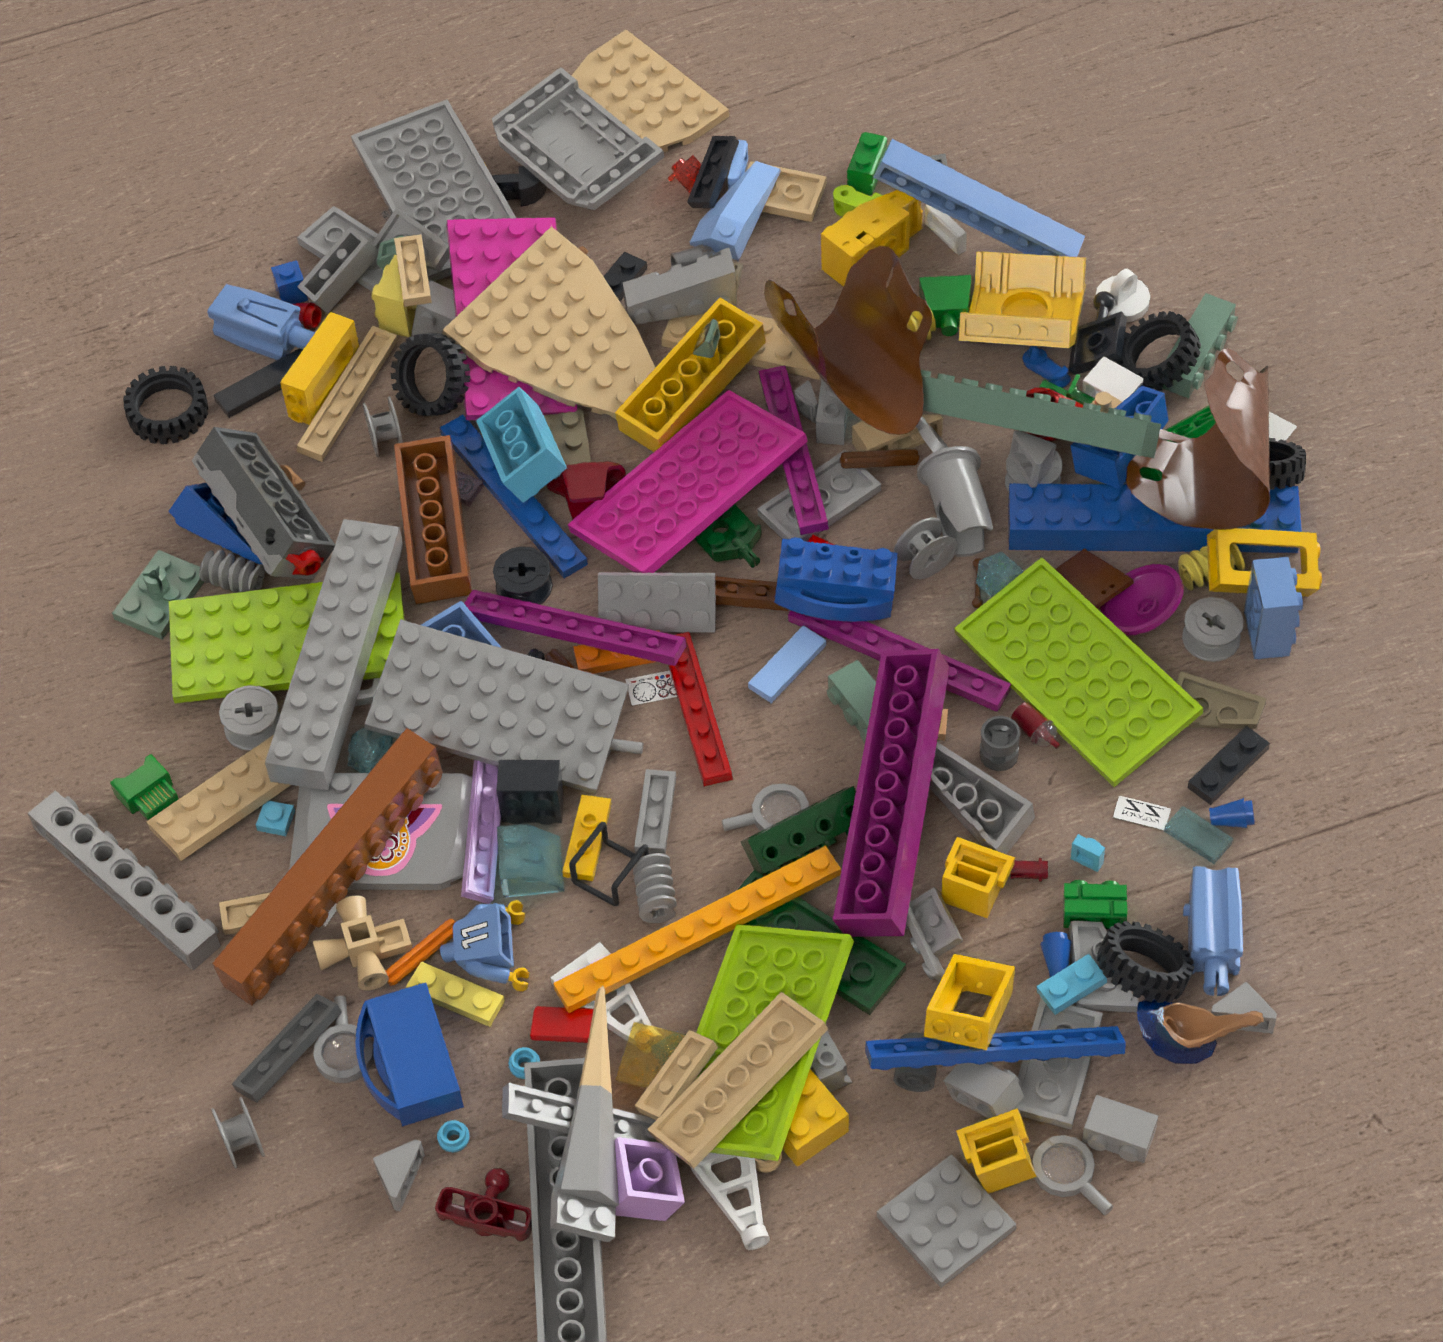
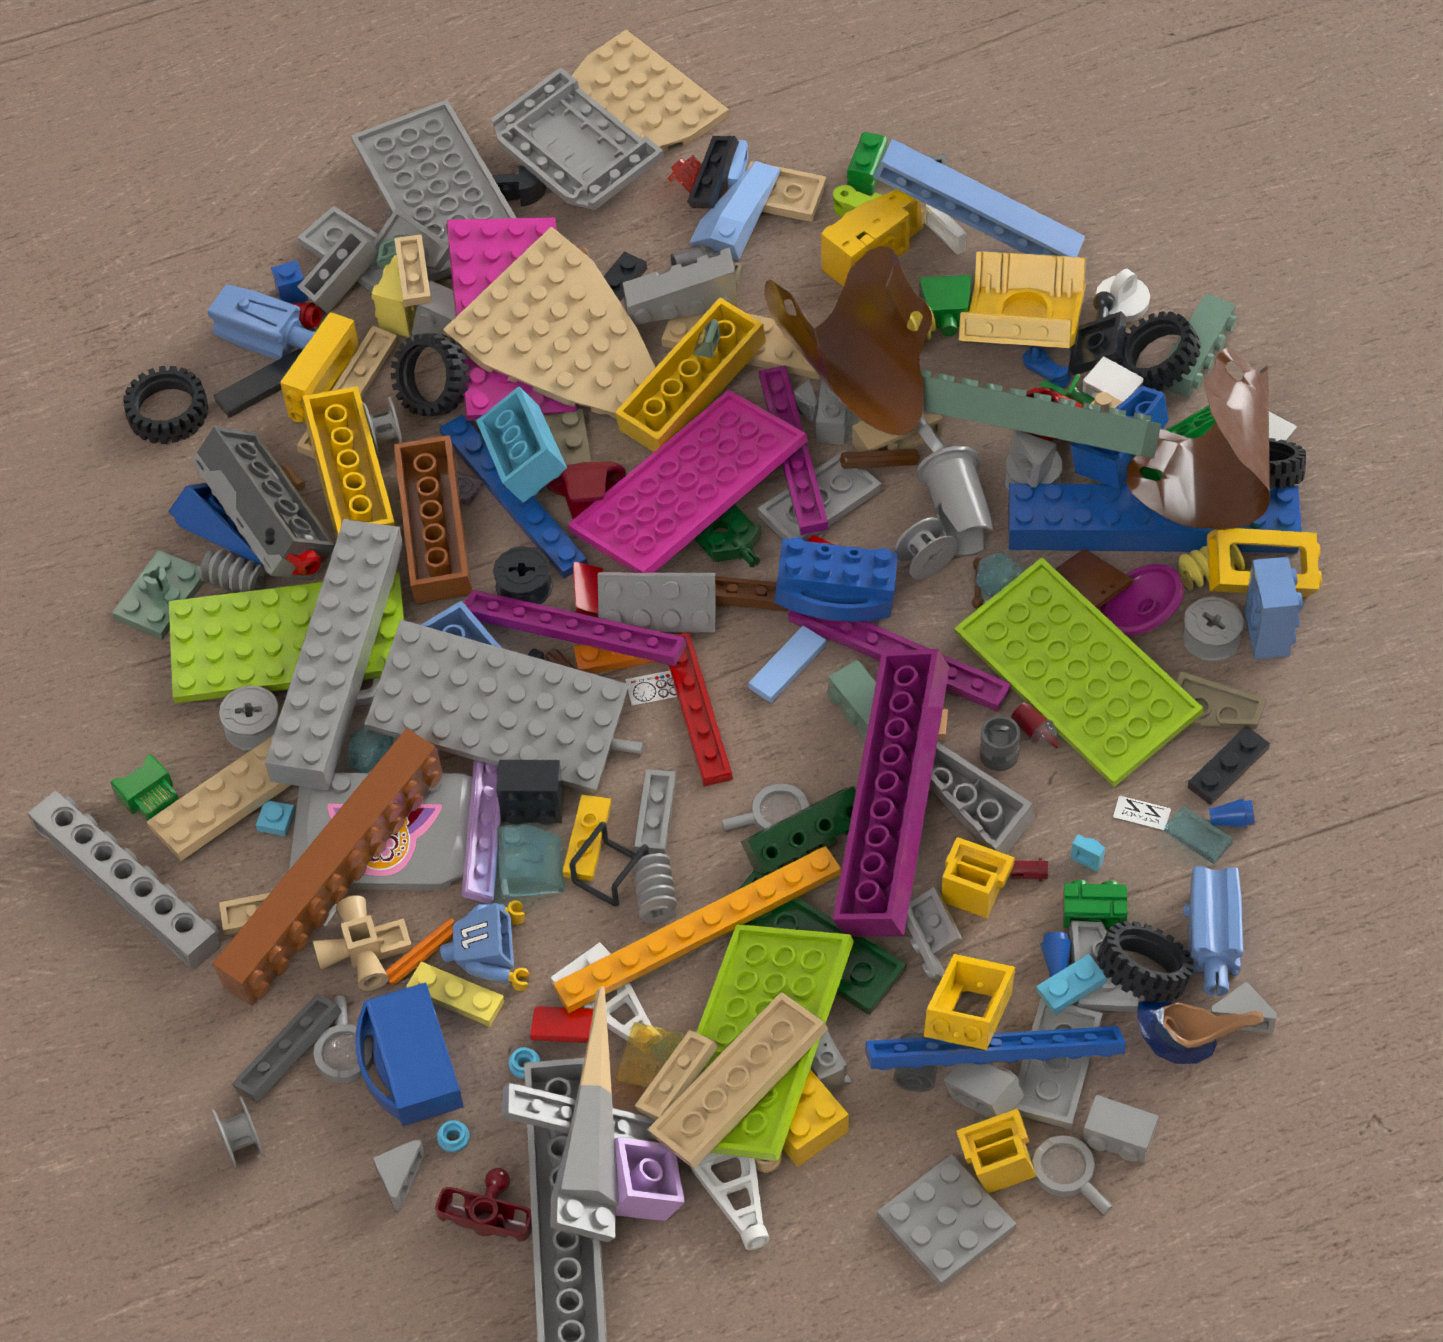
none -> yellow brick [303,386,395,541]
none -> red slope [573,562,603,618]

